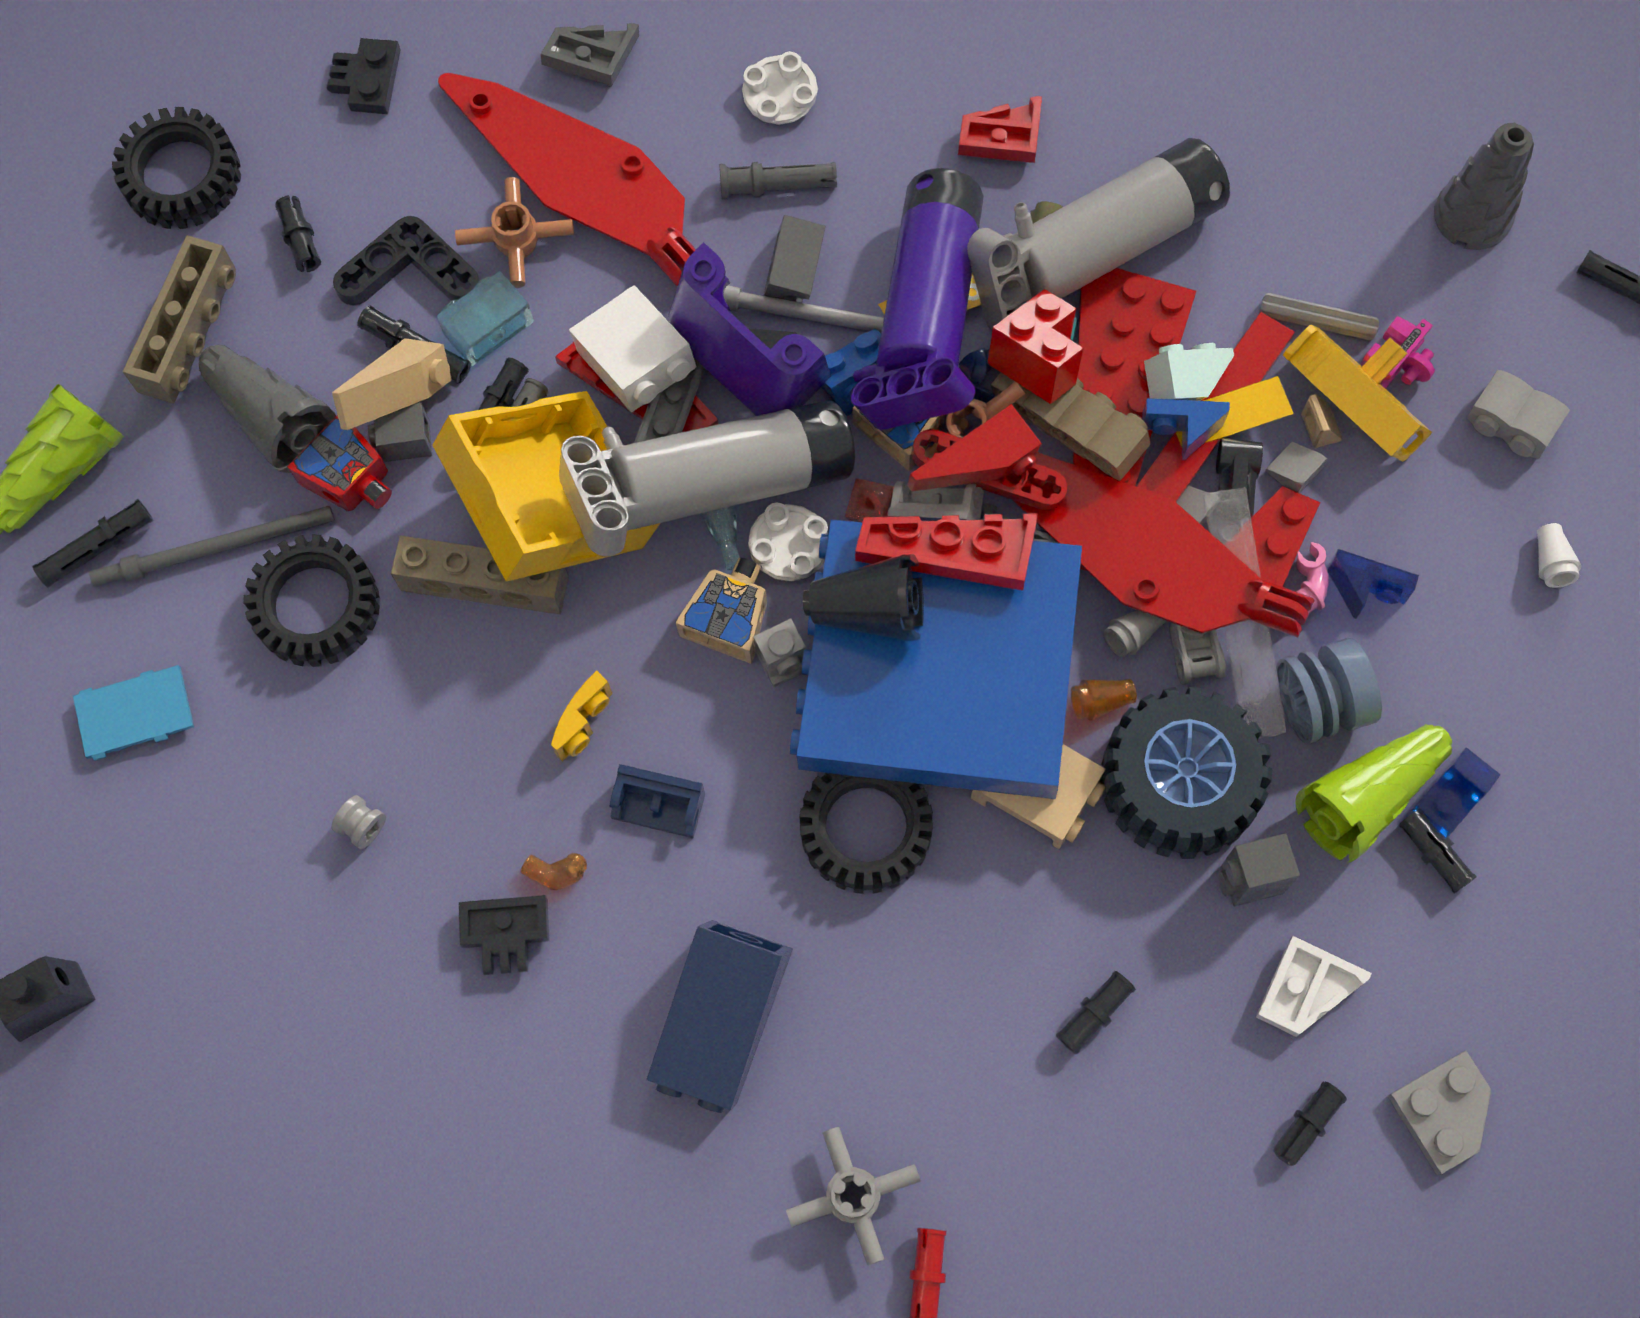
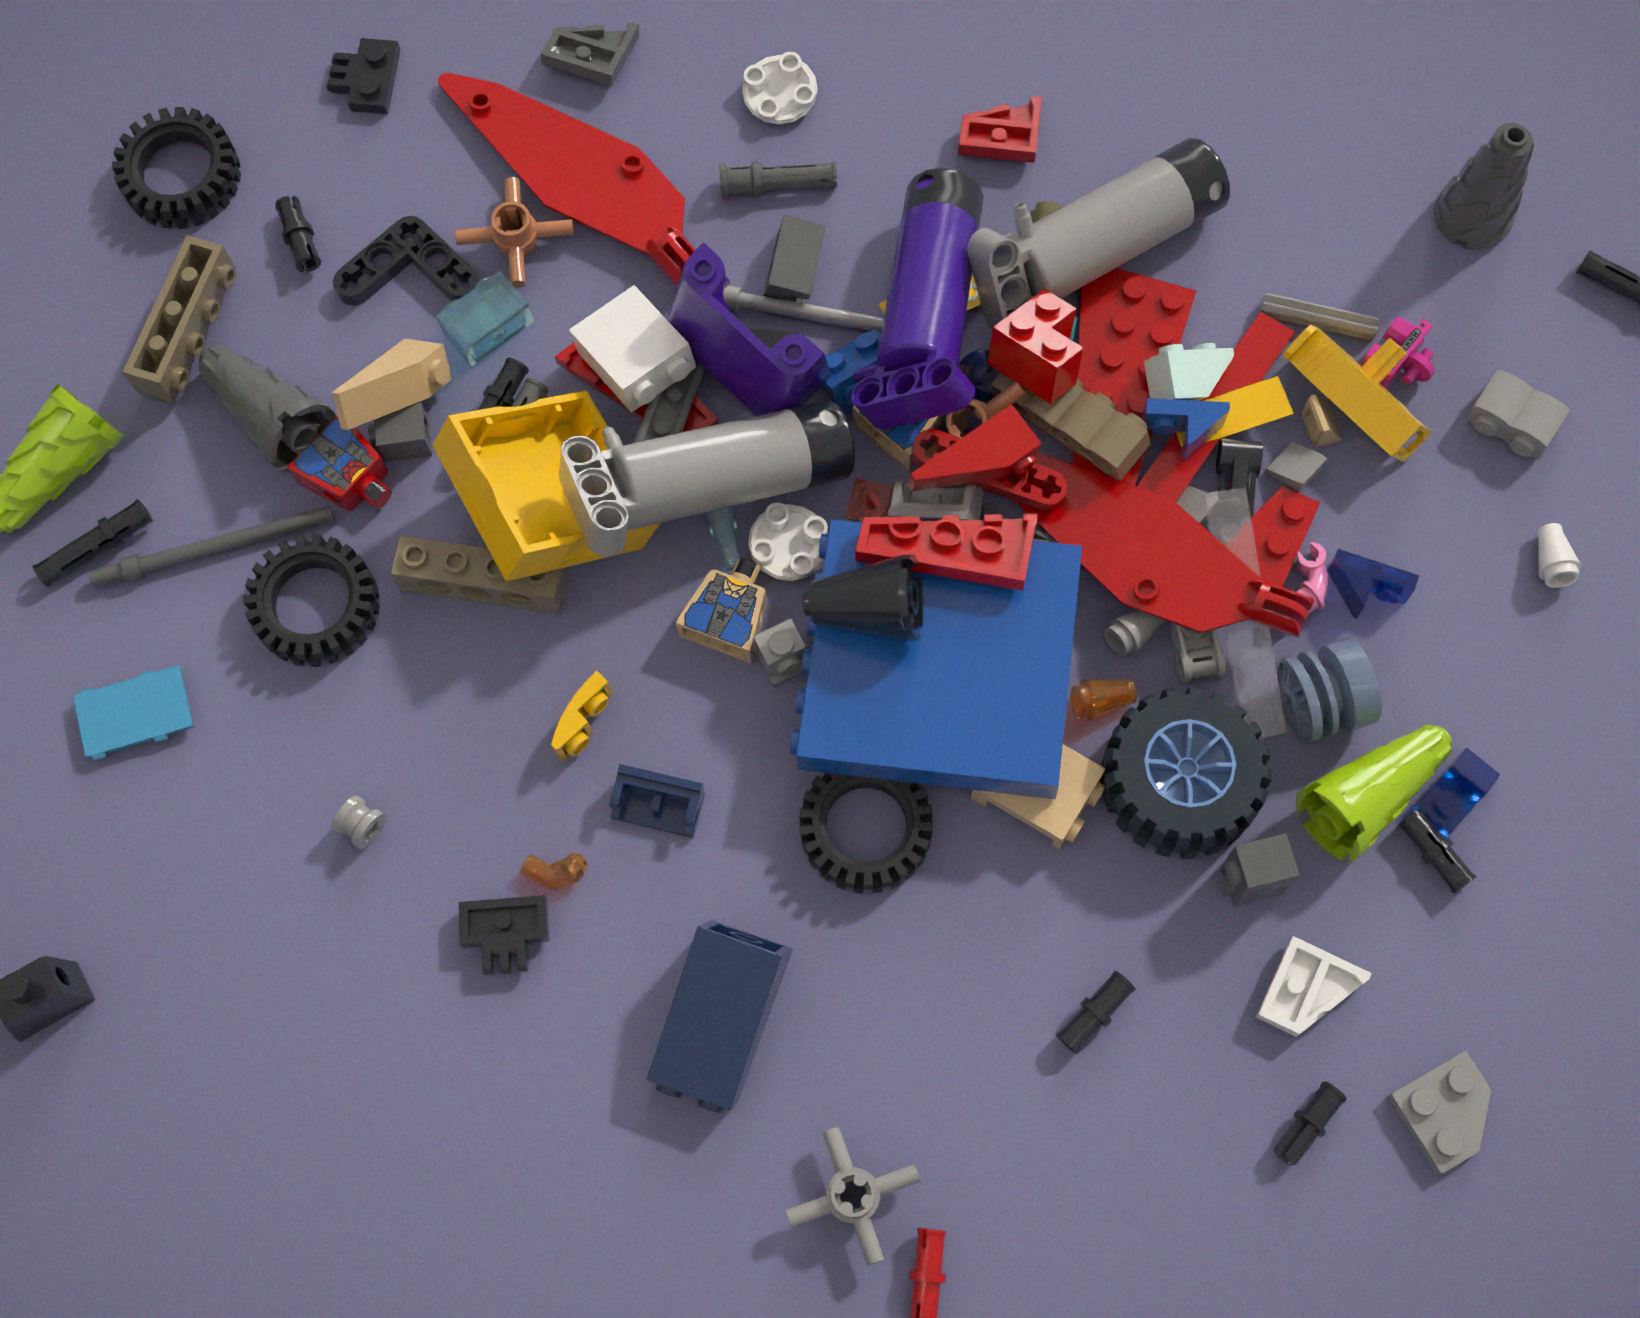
black pin [357,306,471,384] -> none

